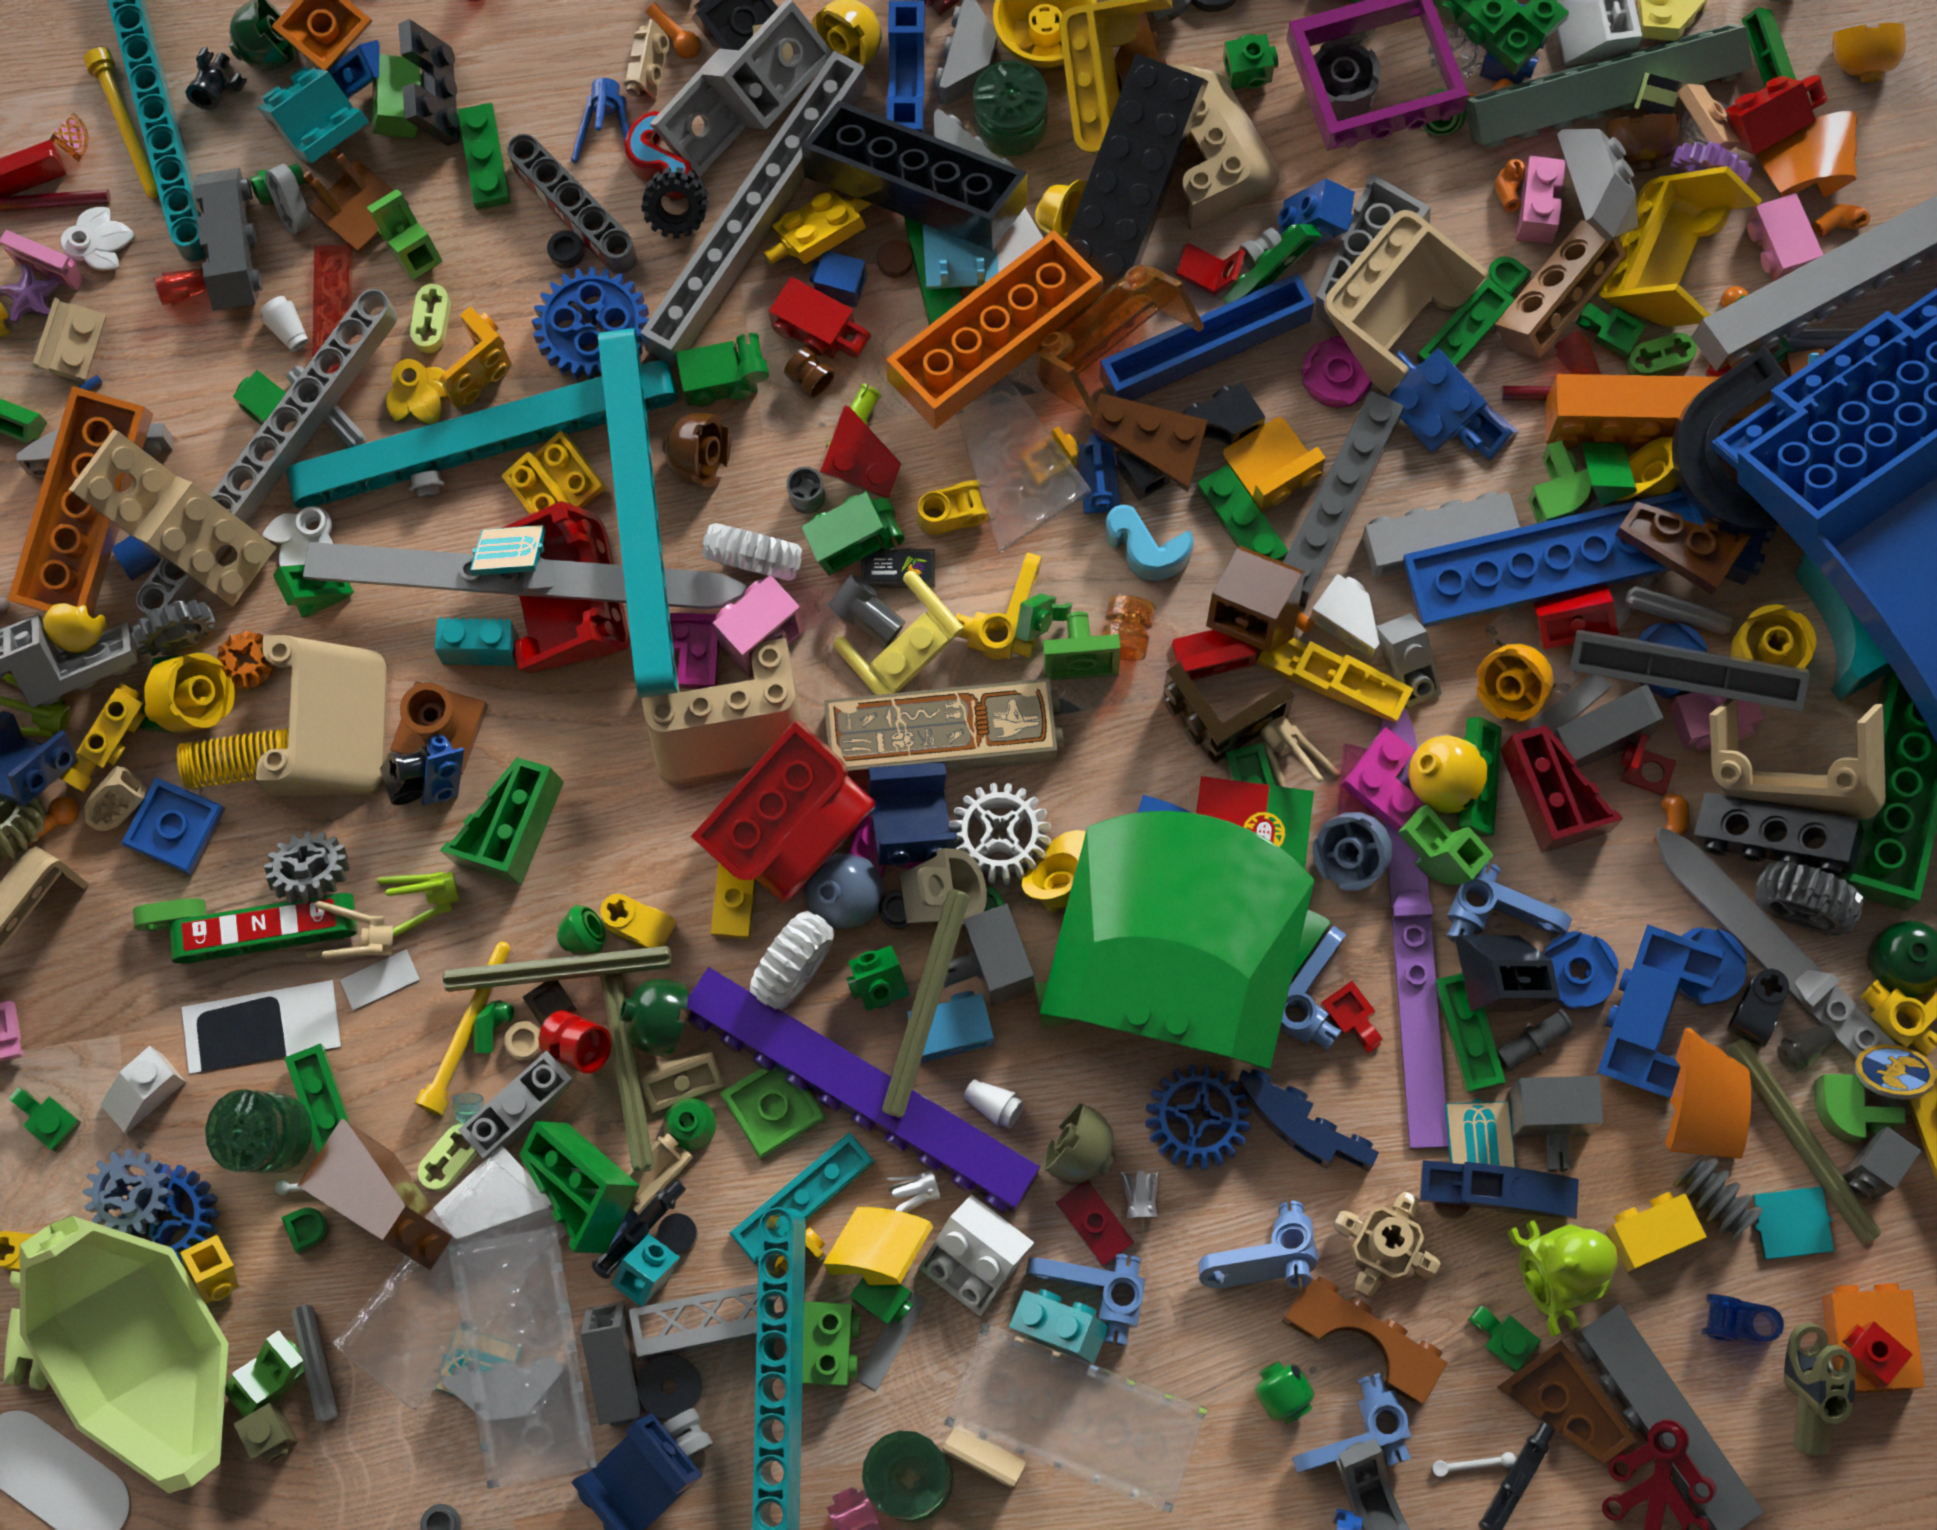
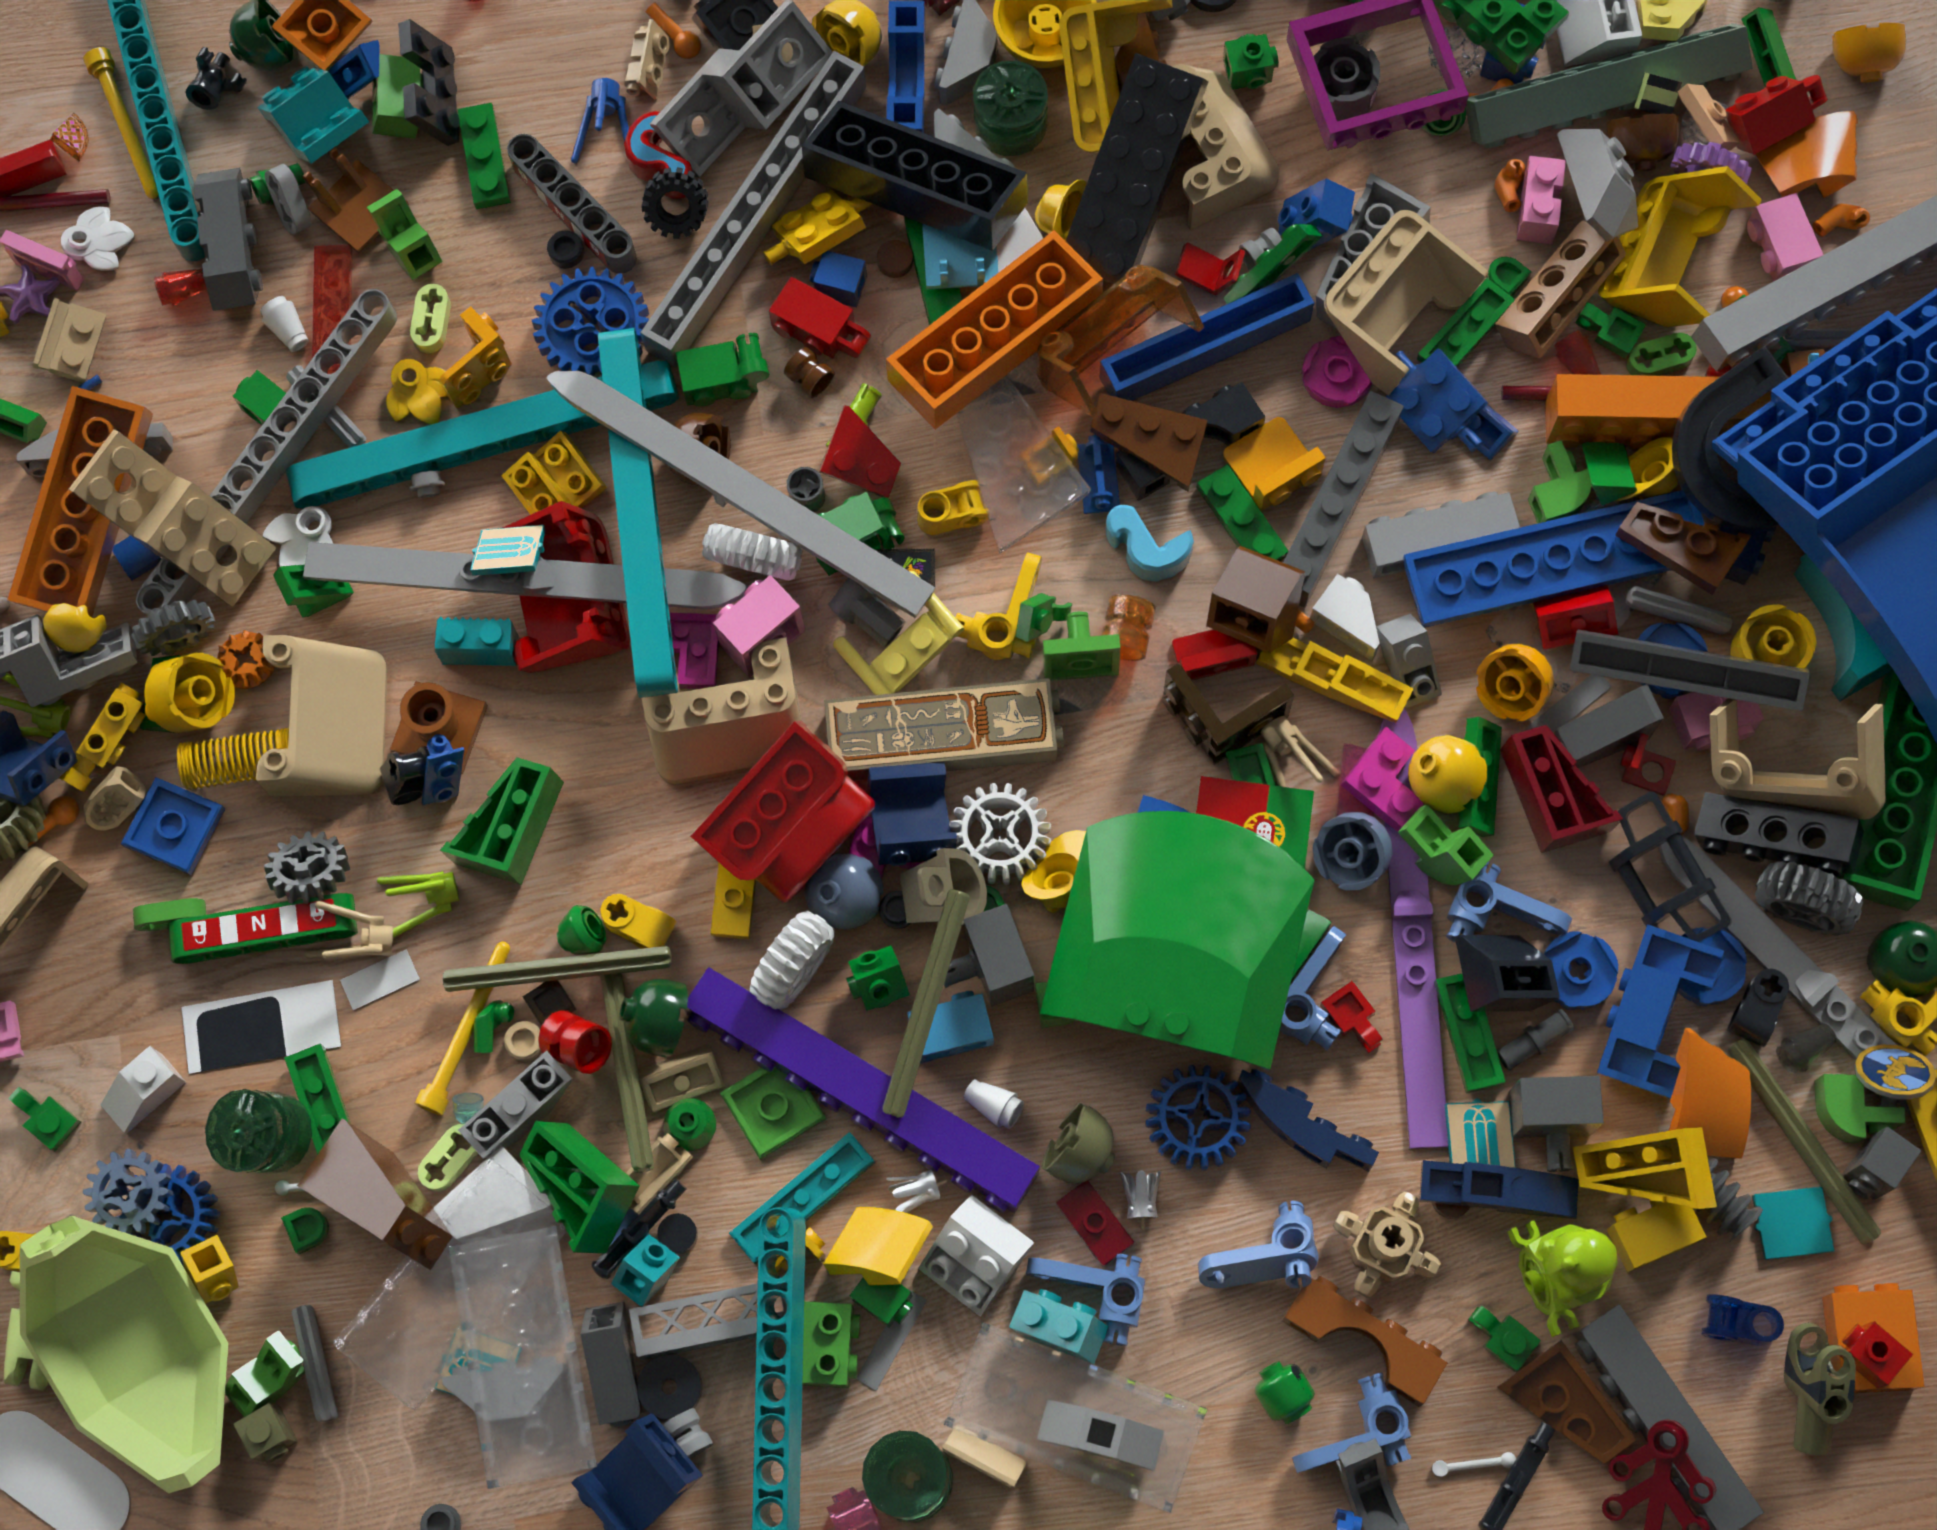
none -> light grey piece [547,371,935,618]
none -> light grey slope [1037,1400,1164,1471]
none -> yellow wedge [1573,1127,1717,1209]
none -> black bar [1608,792,1732,943]

